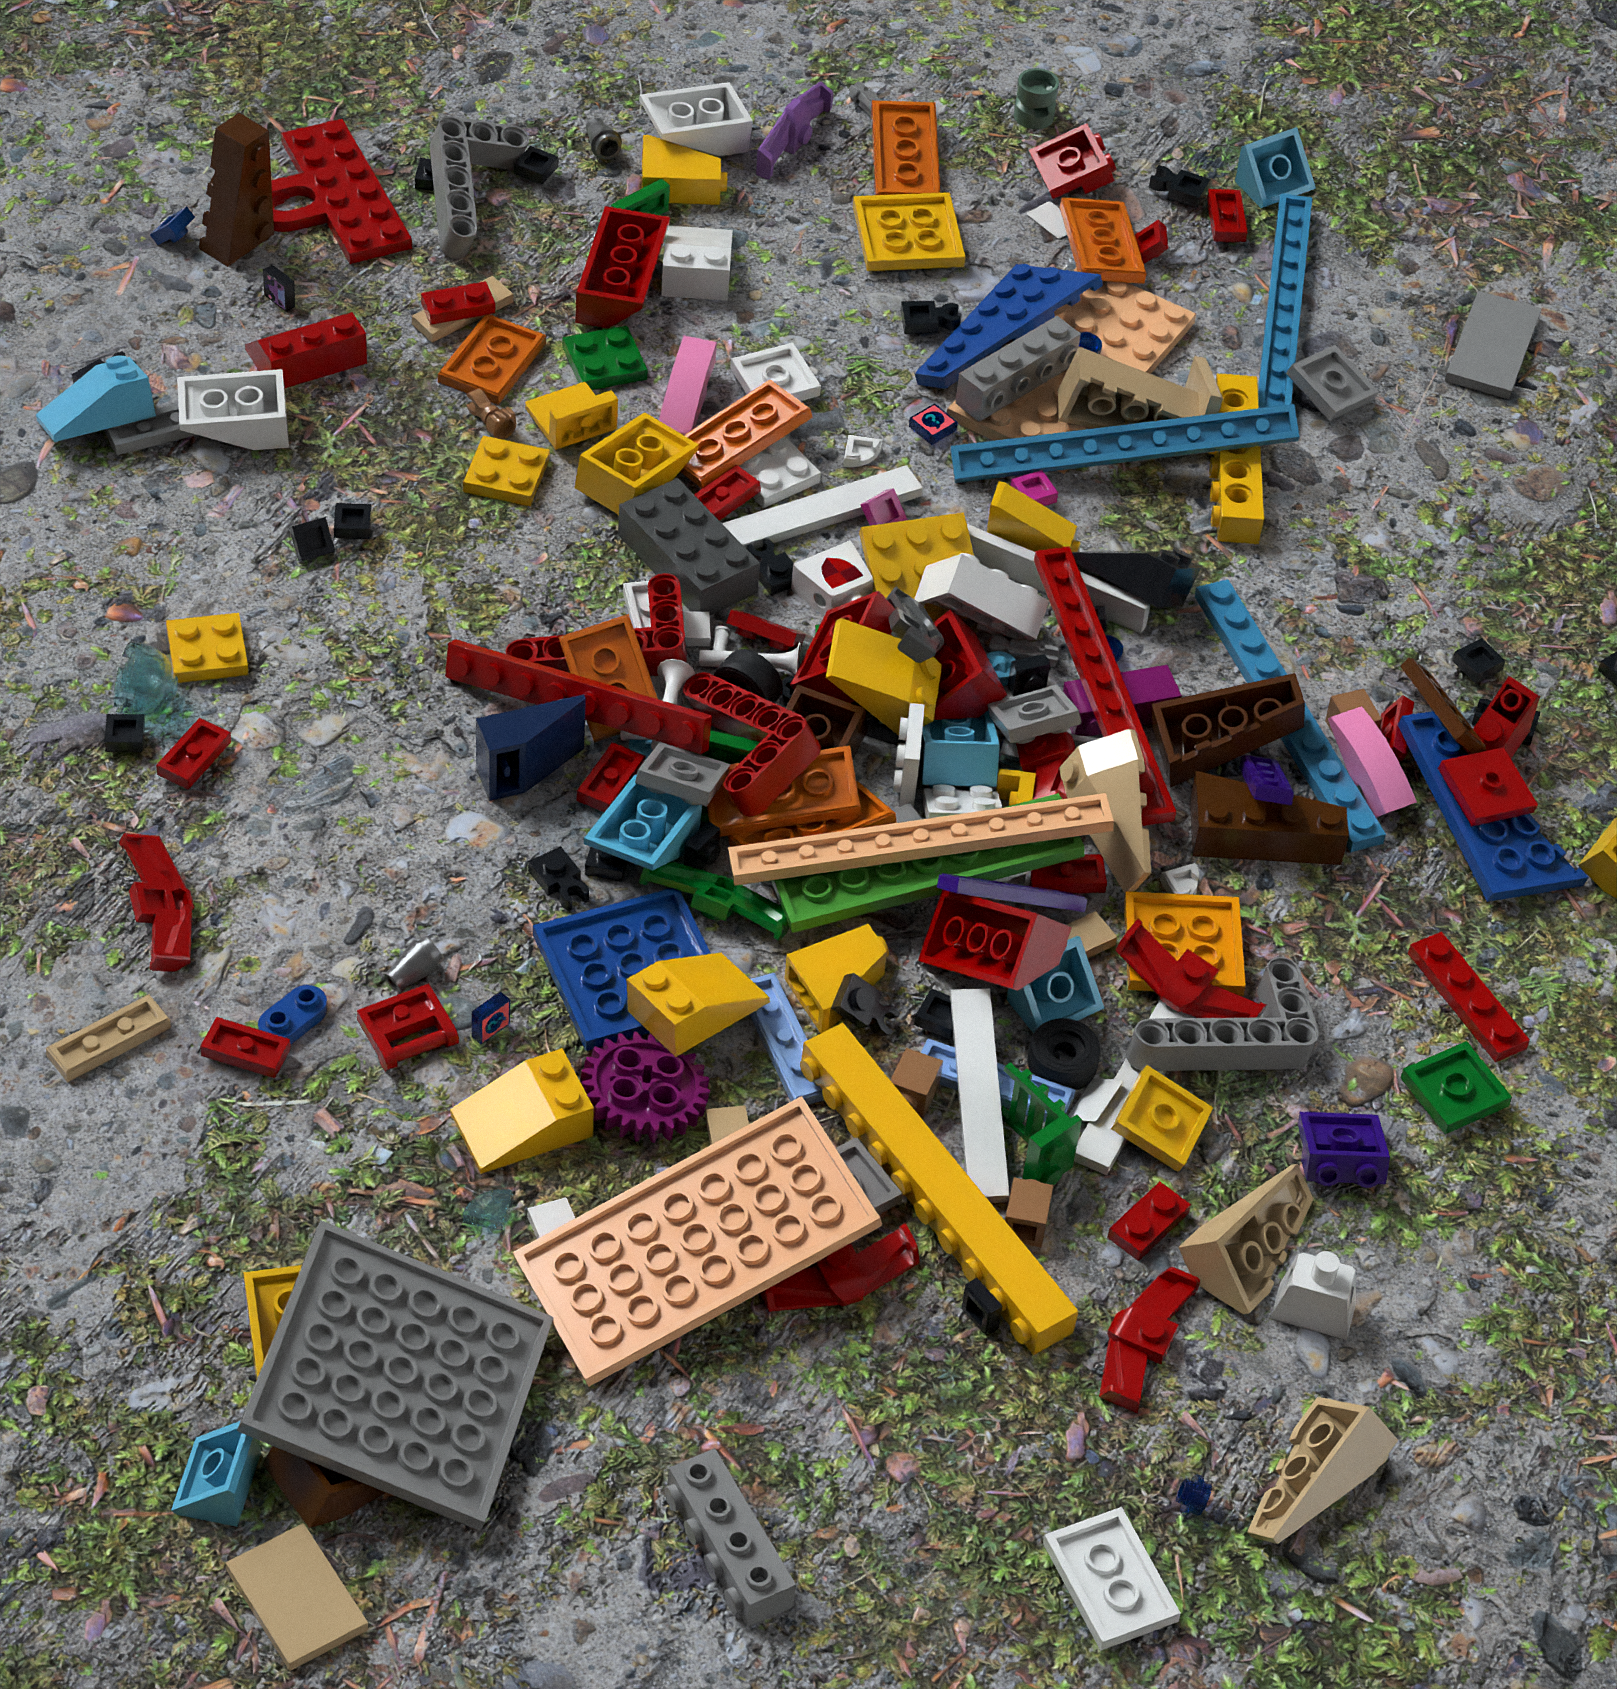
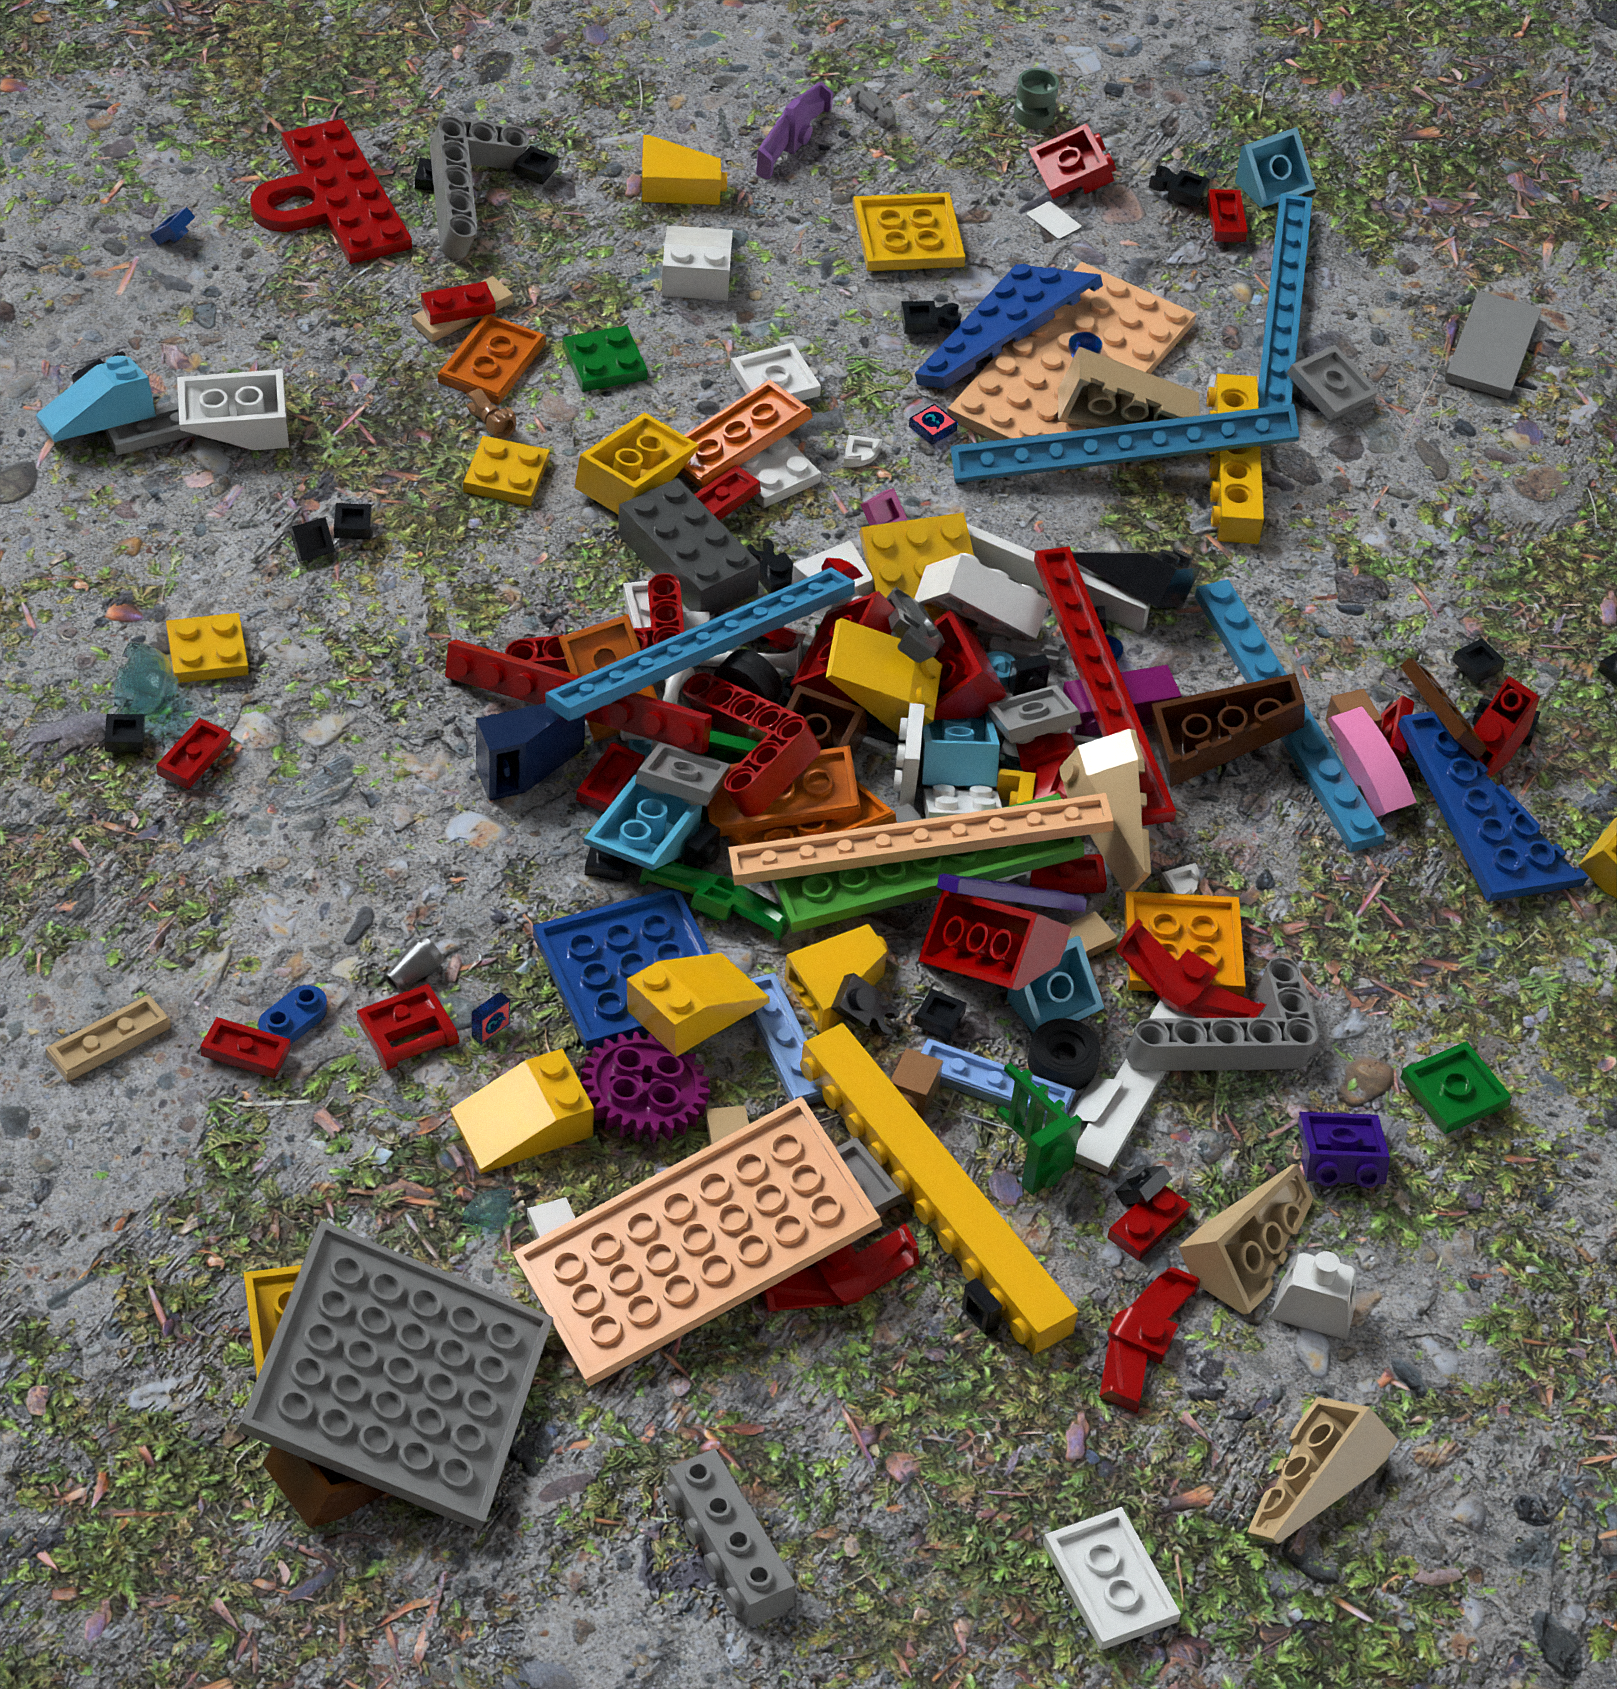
red plate [119,833,194,972] -> none
medium azure slope [171,1421,261,1527] -> none
reddish brown wedge [199,113,274,267] -> none
tan tile [225,1523,368,1671] -> none
red slope [245,312,367,388] -> none
black tile [263,265,295,312] -> none
yellow bracket [525,382,618,450] -> none
black plate [528,846,589,911] -> none
red slope [575,206,670,328] -> none
flat silver cone [586,118,622,160] -> none
green plate [611,179,670,215] -> none
white slope [639,82,753,156] -> none
bright pink slope [659,335,717,435] -> none
white tile [722,465,923,549] -> none
orange tile [871,100,940,195] -> none
white tile [950,988,1010,1203] -> none
light grey brick [956,316,1081,422] -> none
yellow slope [987,481,1081,552] -> none
medium nougat brick [1005,1177,1054,1248] -> none
dark pink plate [1011,470,1058,506] -> none
orange tile [1059,197,1147,284] -> none
yellow plate [1111,1065,1213,1172] -> none
red plate [1135,219,1168,264] -> none
clear blue plate [1176,1474,1212,1516] -> none
tan tile [1185,356,1223,416] -> none
reddish brown wedge [1190,771,1349,865] -> none
dark purple tile [1239,754,1294,805] -> none
red plate [1408,931,1530,1063] -> none
red plate [1438,747,1538,826] -> none
none -> dark azure plate [545,567,855,721]
none -> black plate [1115,1165,1172,1204]

